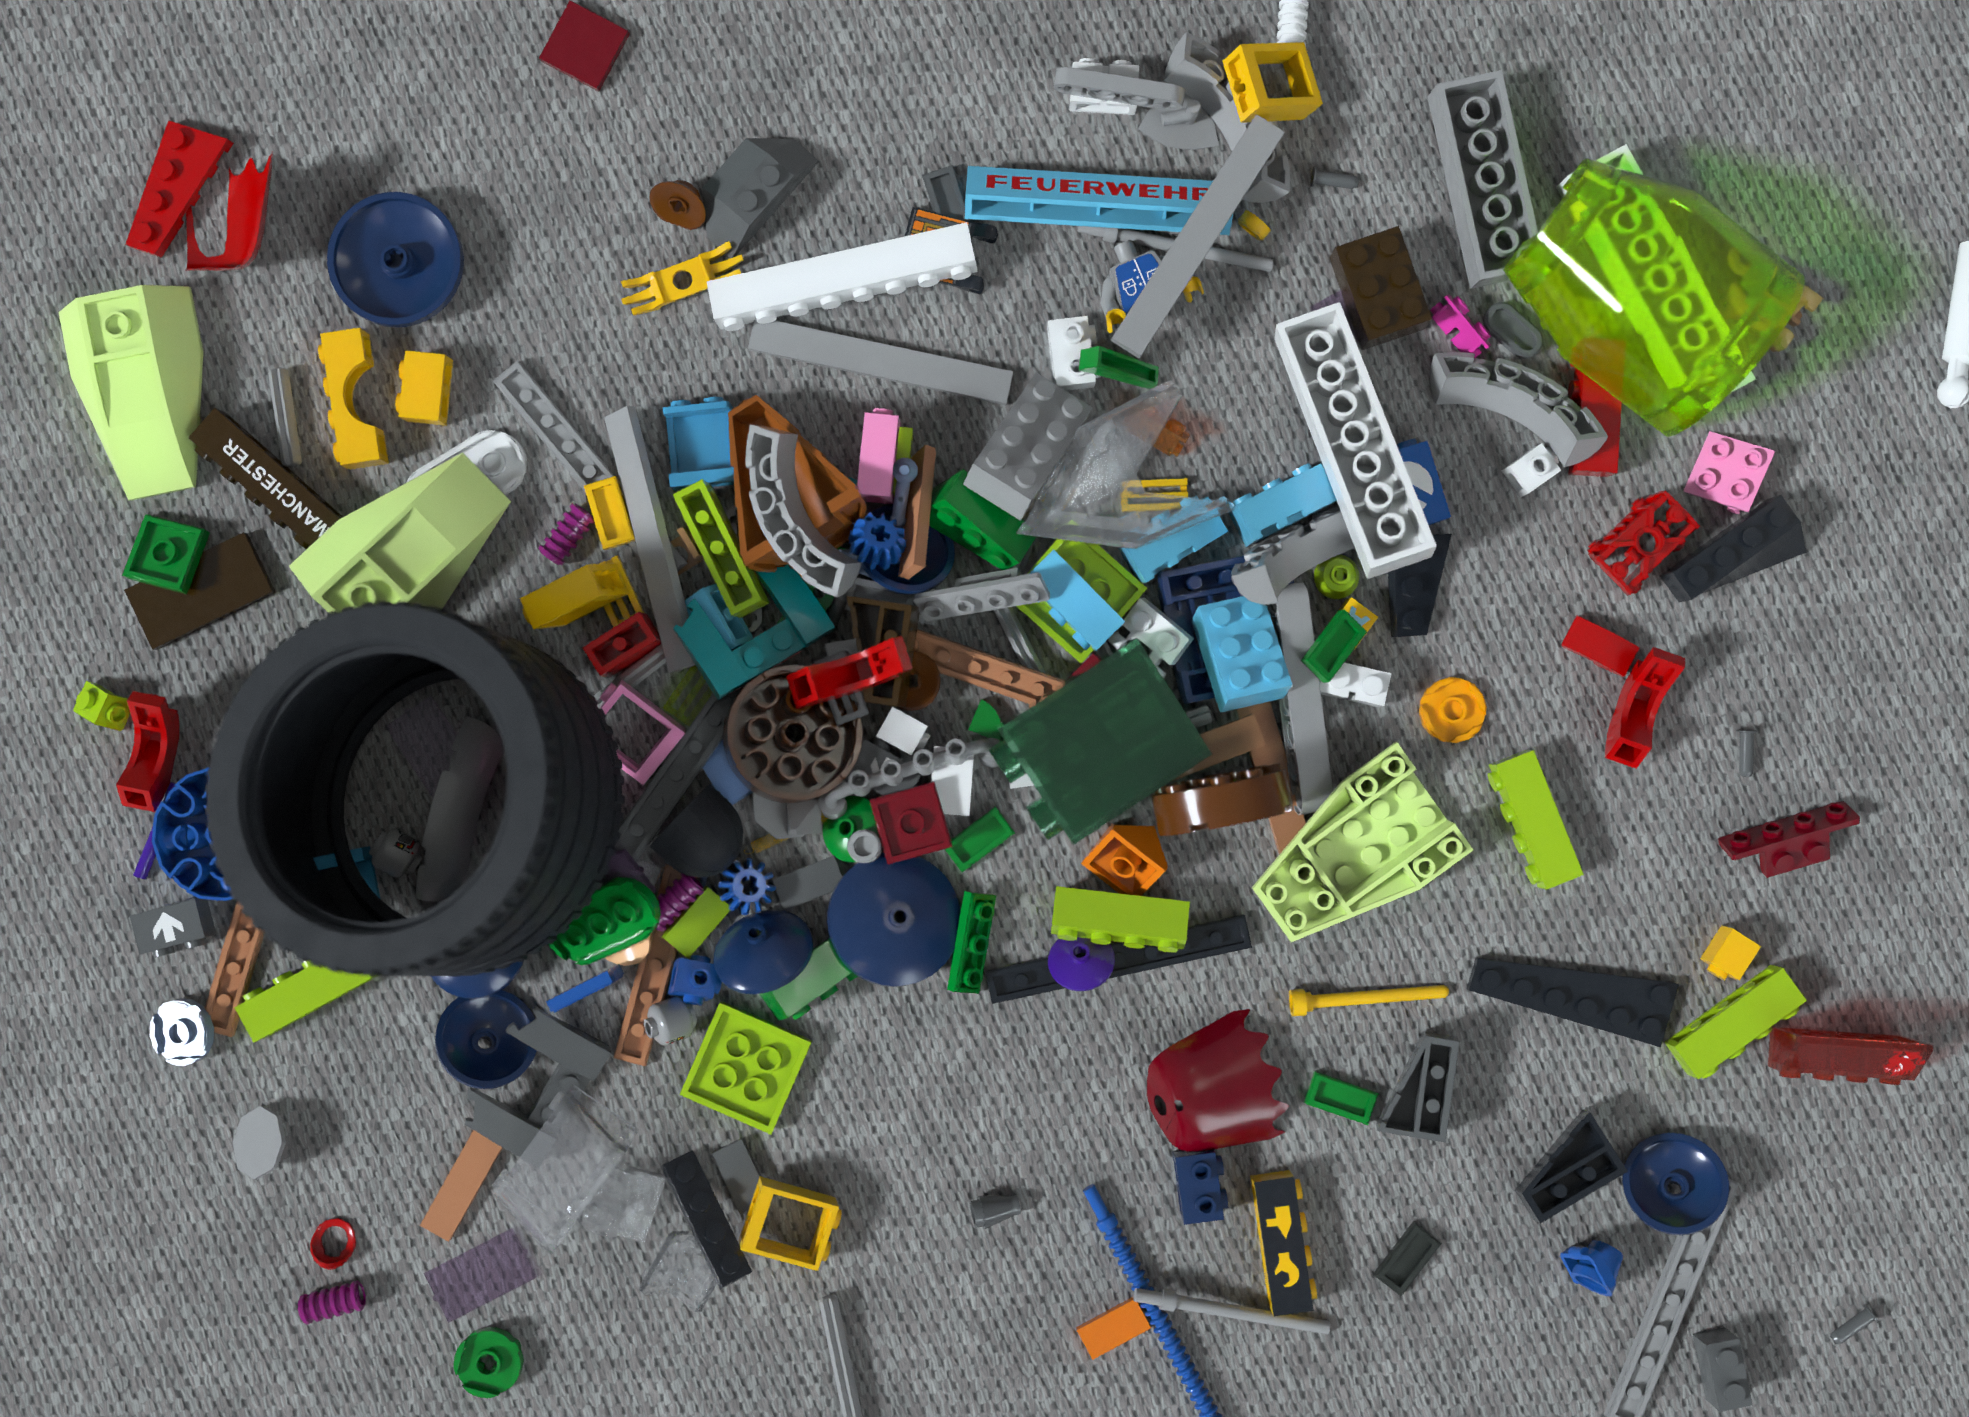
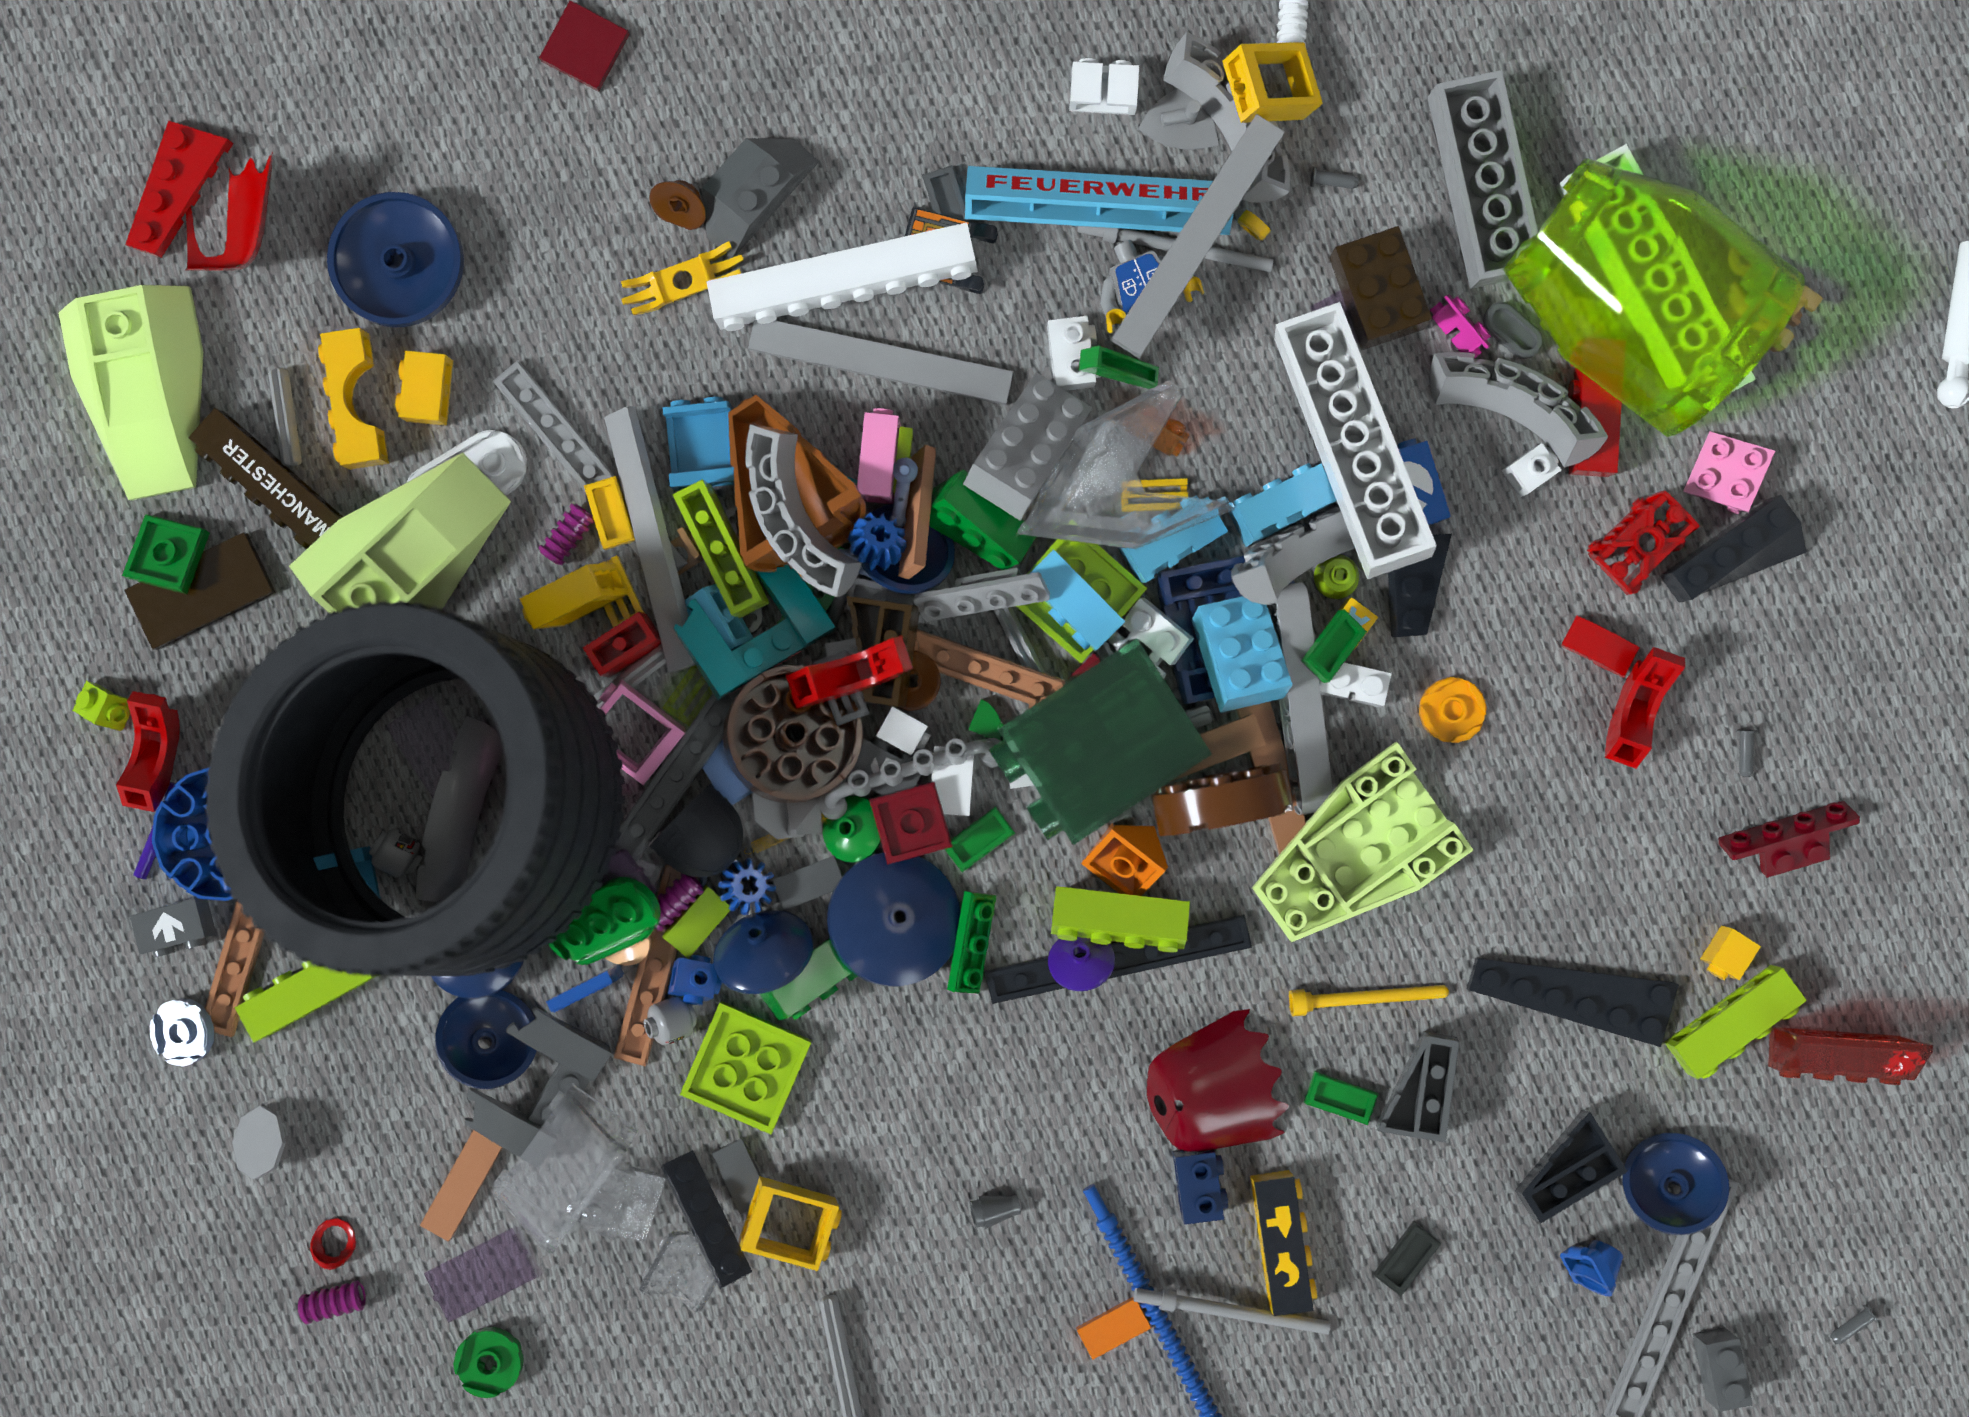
light grey tile [847,829,882,863] -> none
light grey beam [1053,67,1185,111] -> none
lime brick [1488,750,1584,890] -> none

